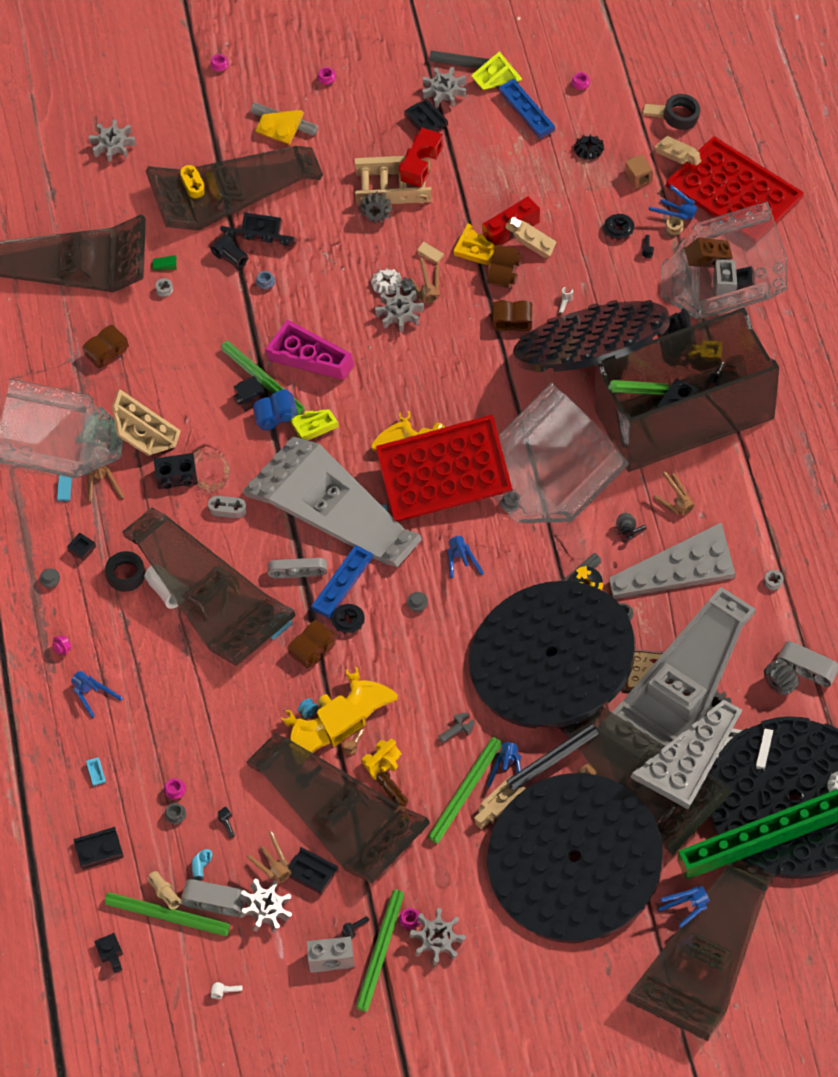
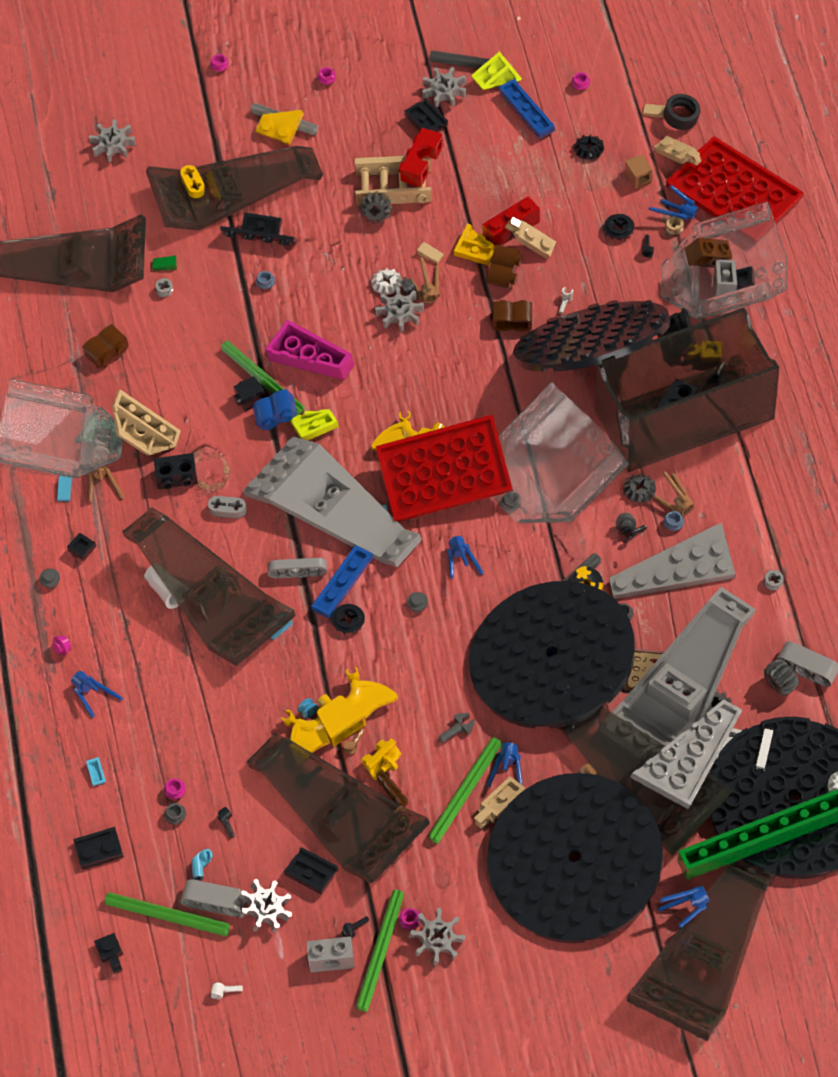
black tyre [105,551,145,592] -> none
tan pin [147,871,181,909] -> none
black piece [210,234,249,269] -> none
medium nougat plant [247,831,291,883] -> none
reddish brown brick [287,620,336,668] -> none
black axle [507,724,599,790] -> none
bright green axle [608,380,671,395] -> none
none -> dark grey gear [624,473,656,503]
none -> sand blue plate [664,511,684,531]

